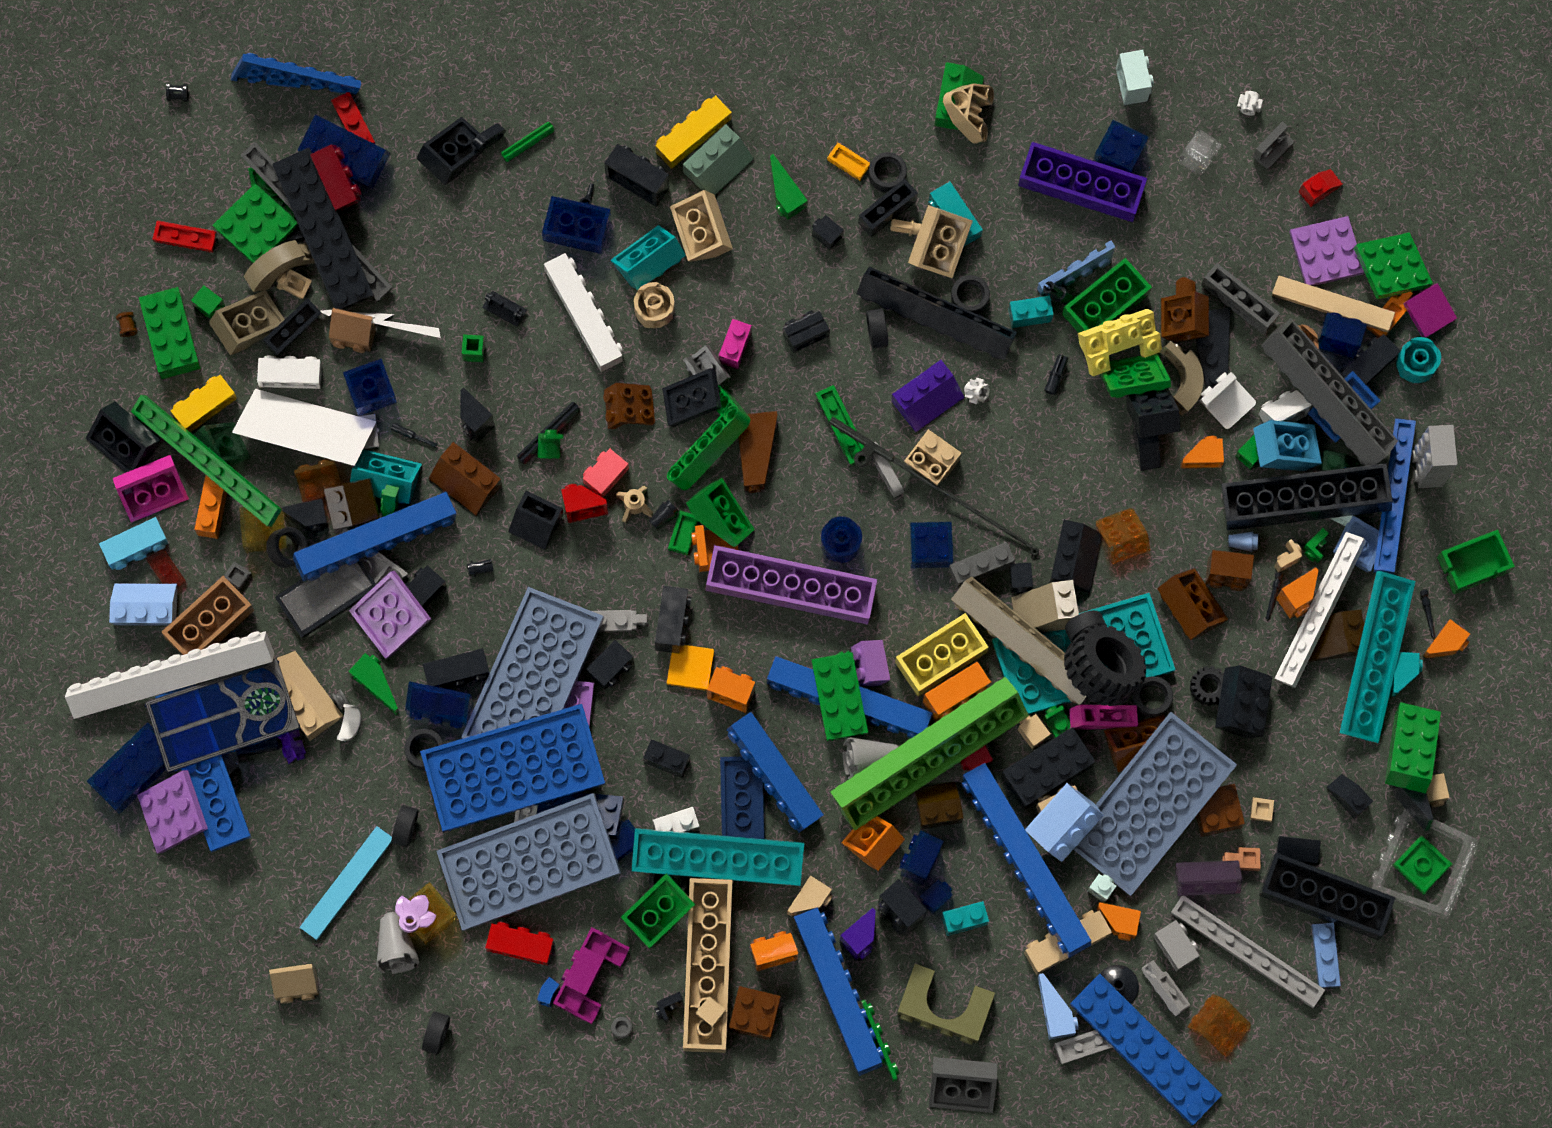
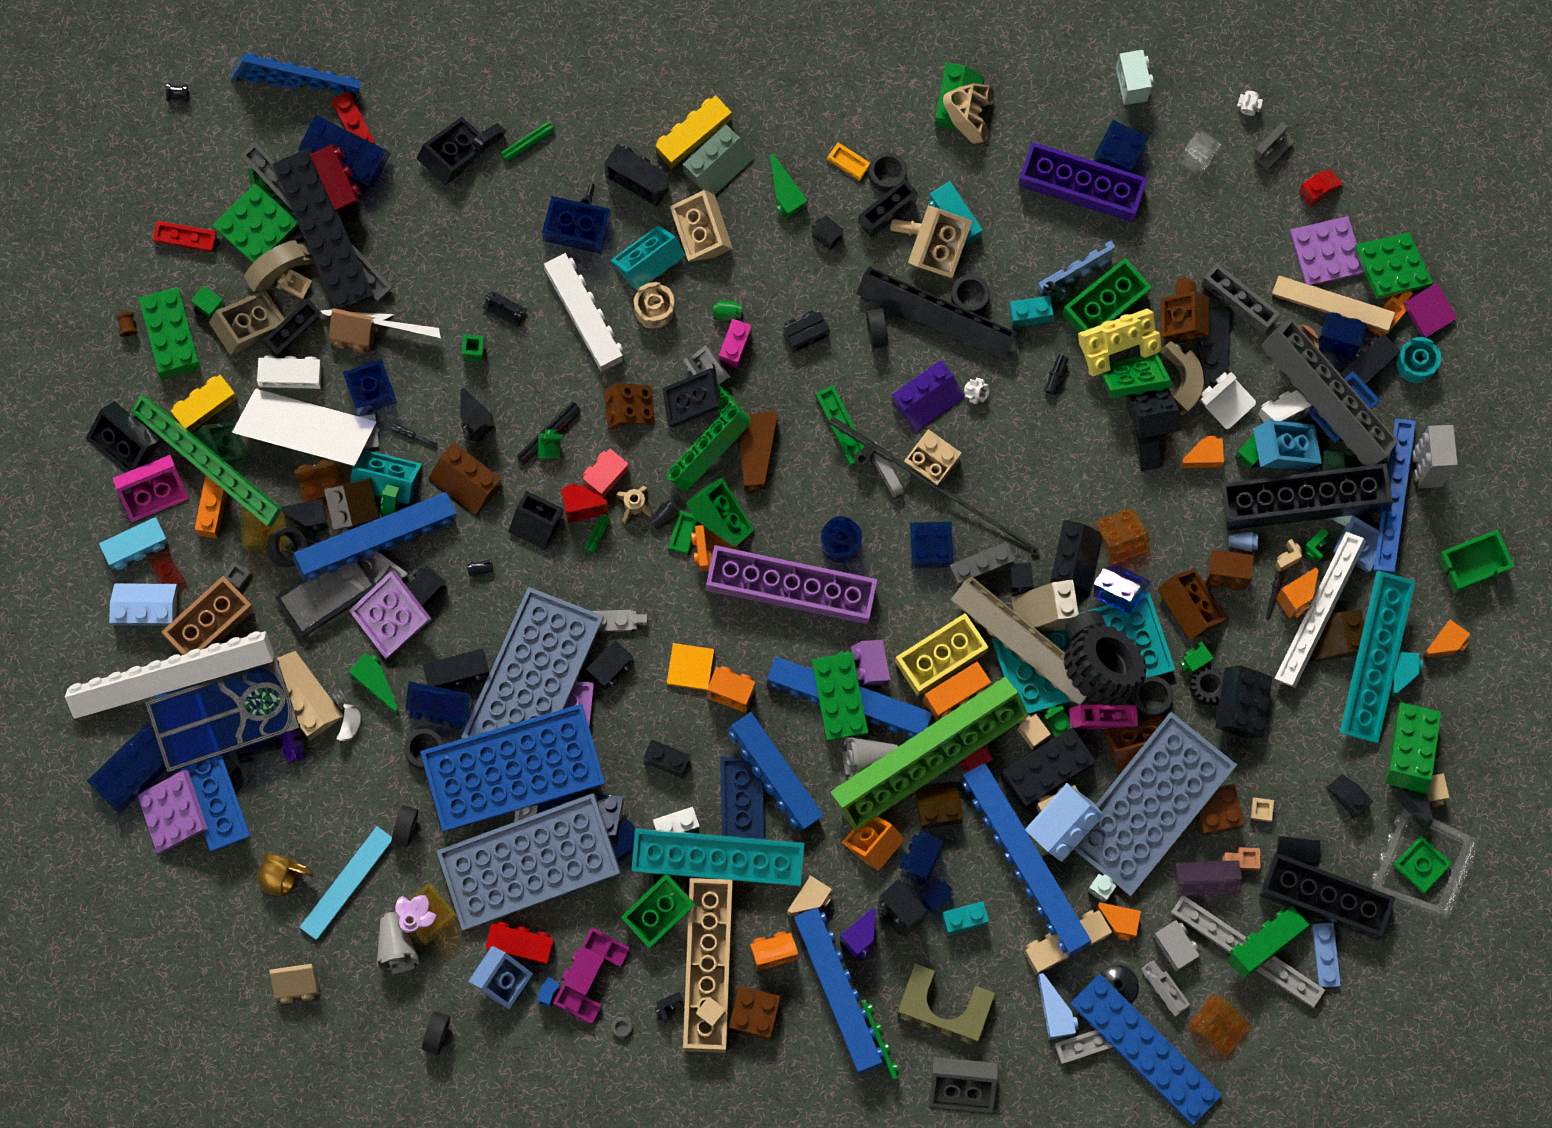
black brick [655,586,691,654] -> none
black piece [1420,589,1436,638] -> none
none -> pearl gold piece [257,852,315,897]
none -> medium blue brick [468,946,533,1009]
none -> green axle [585,514,611,553]
none -> green brick [713,300,742,321]
none -> clear blue slope [1094,564,1150,614]
none -> green brick [1179,642,1214,676]
none -> green brick [1227,906,1309,979]

